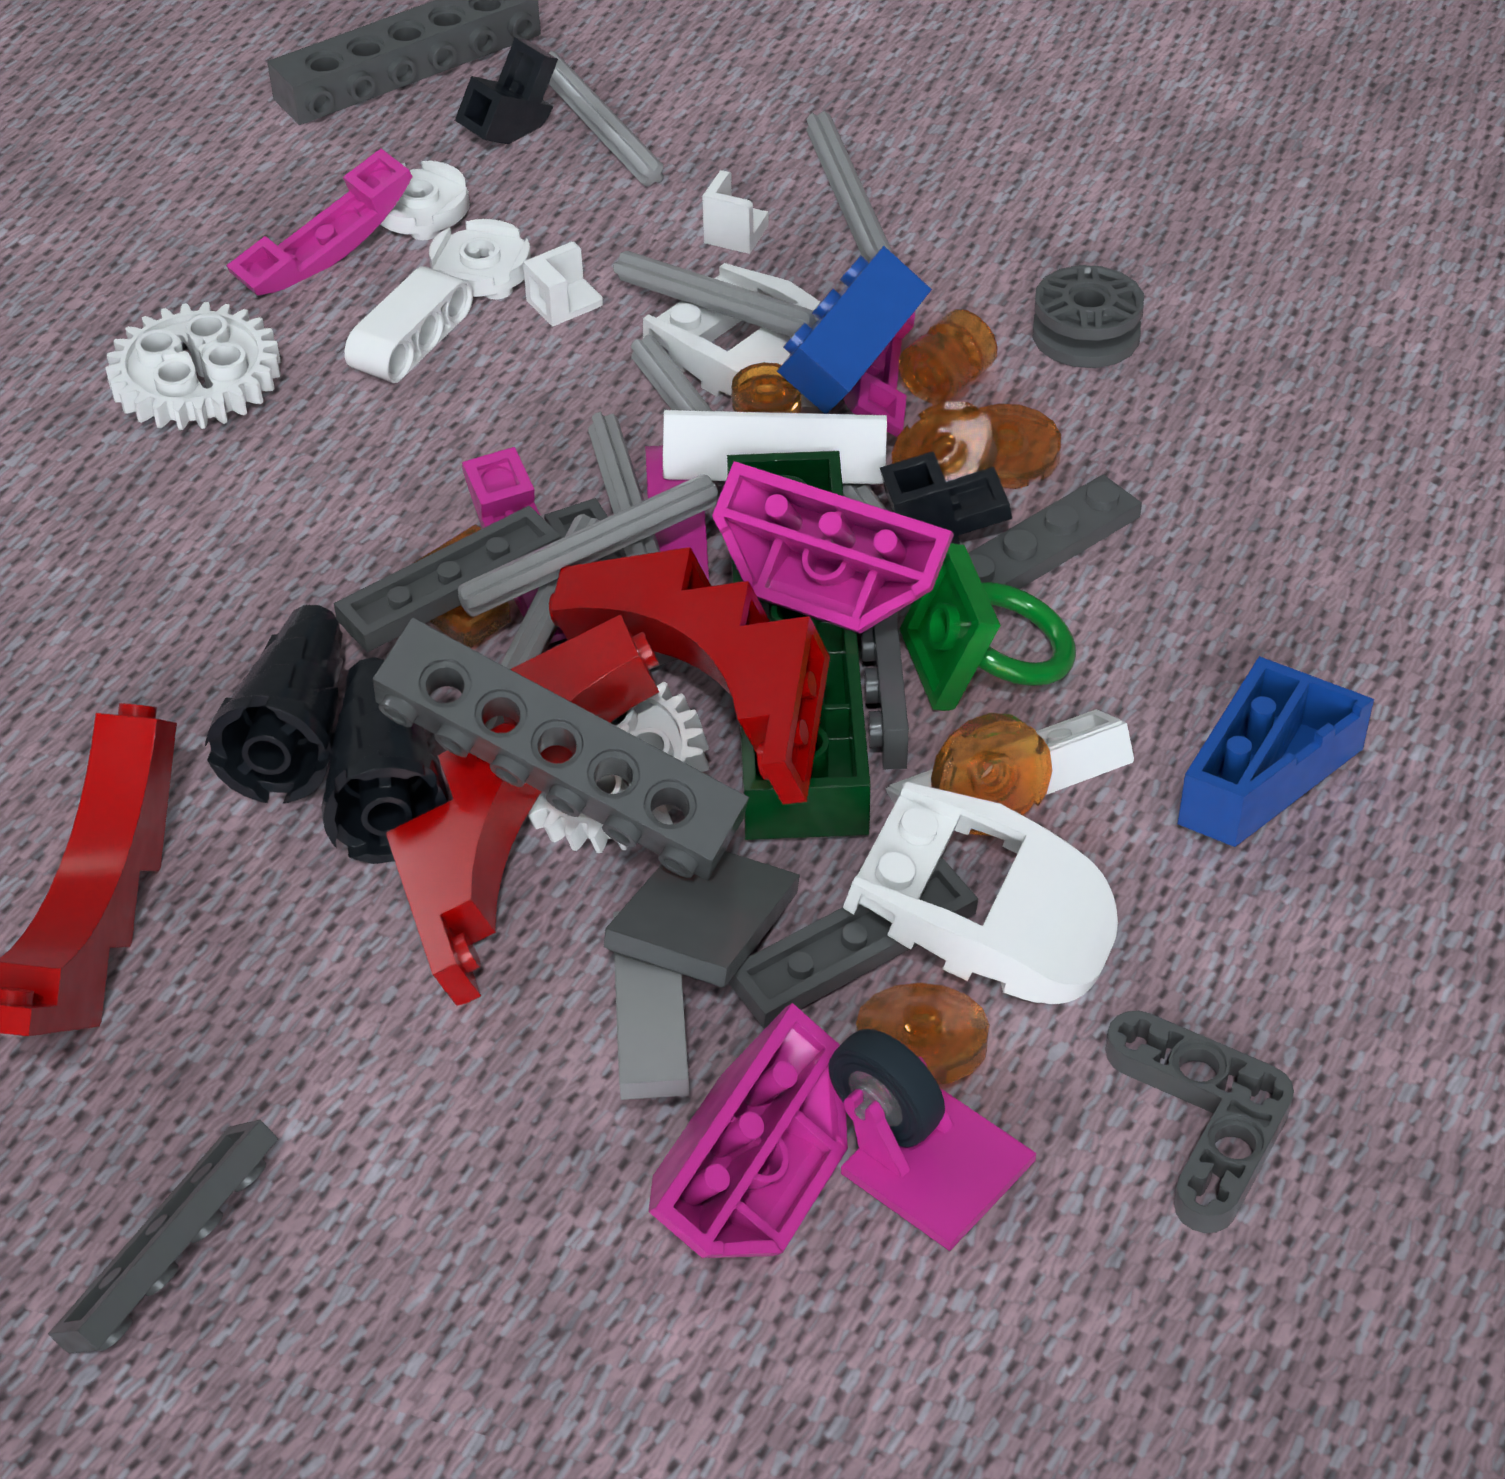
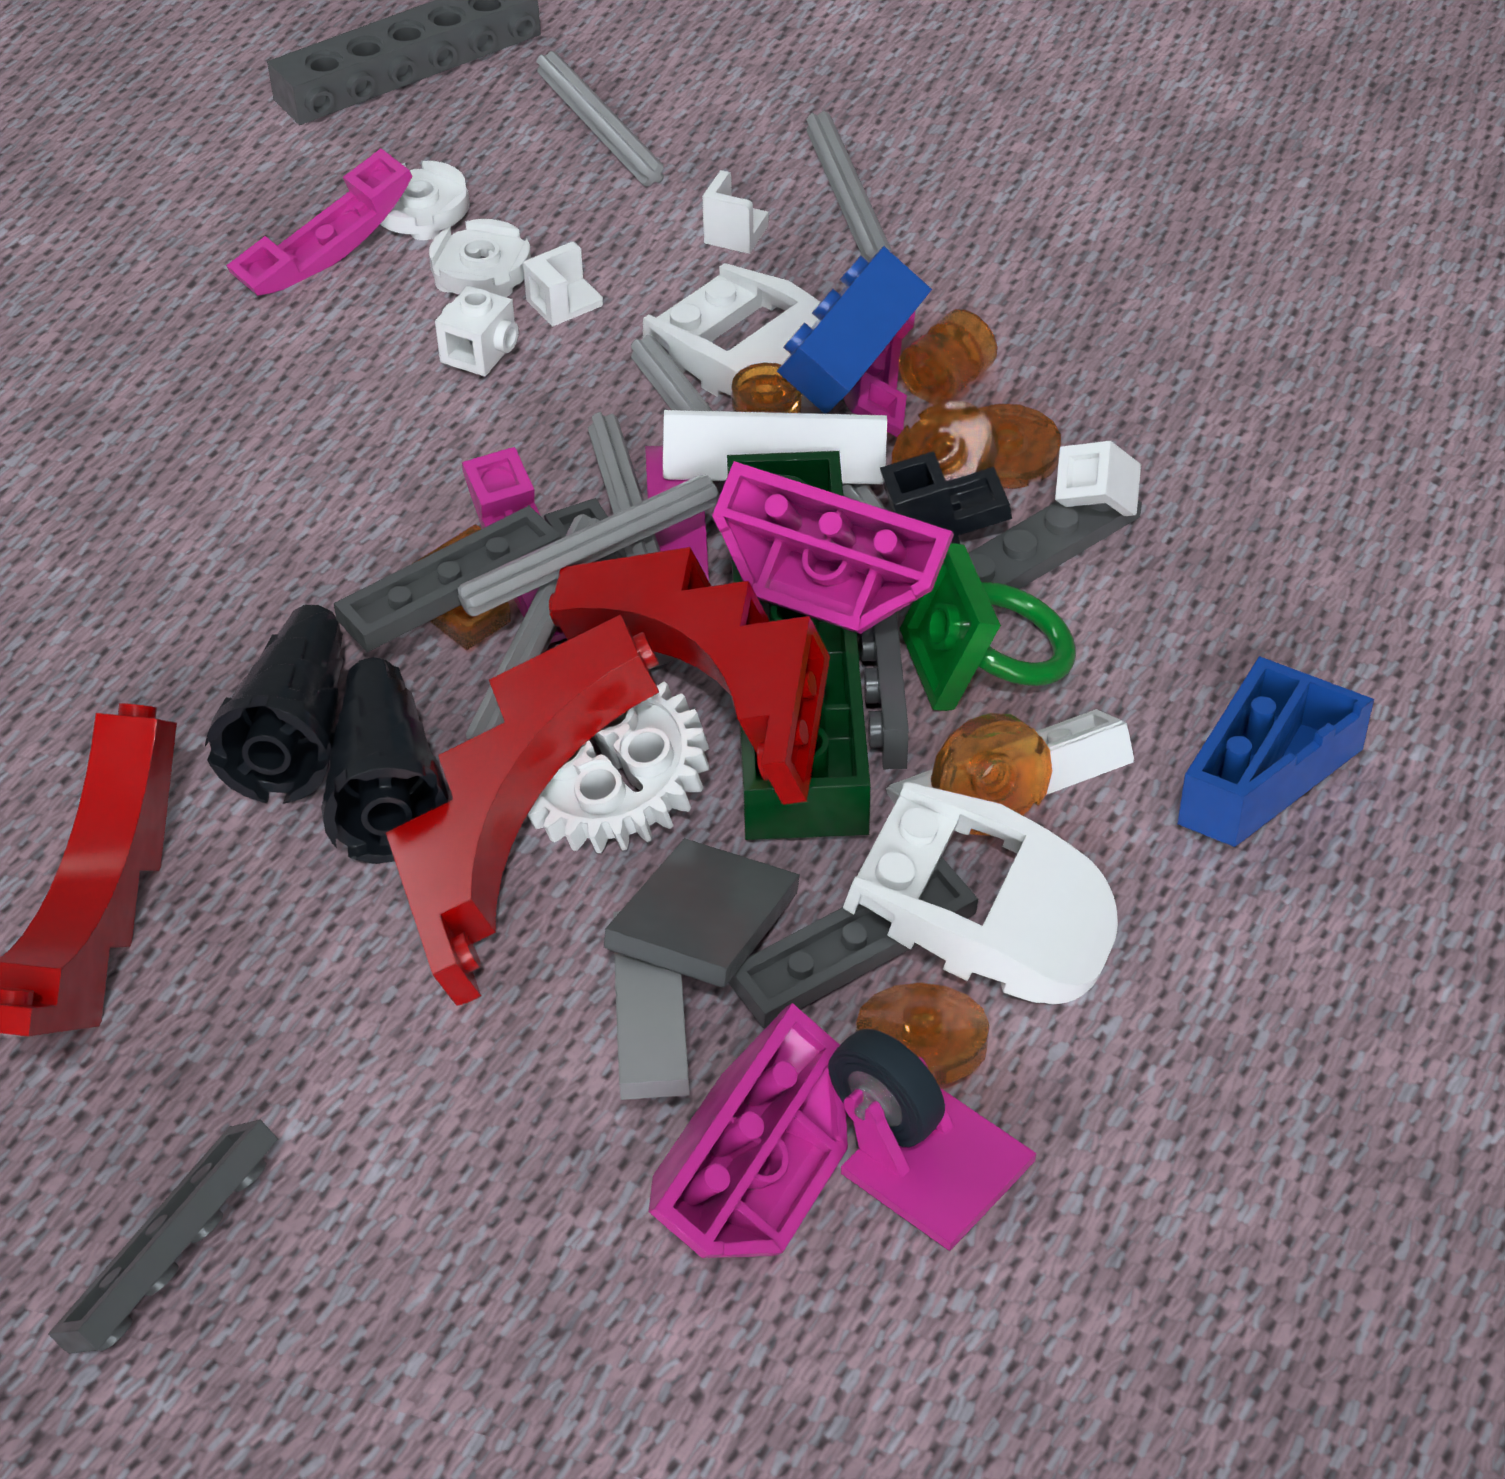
white gear [105,302,281,430] -> none
white beam [345,266,473,383] -> none
dark grey brick [373,617,749,881] -> none
black brick [454,37,558,144] -> none
light grey axle [613,251,818,337] -> none
dark grey wheel [1032,265,1144,368] -> none
dark grey beam [1105,1010,1294,1233] -> none
none -> white brick [435,286,518,376]
none -> white panel [1055,441,1141,516]

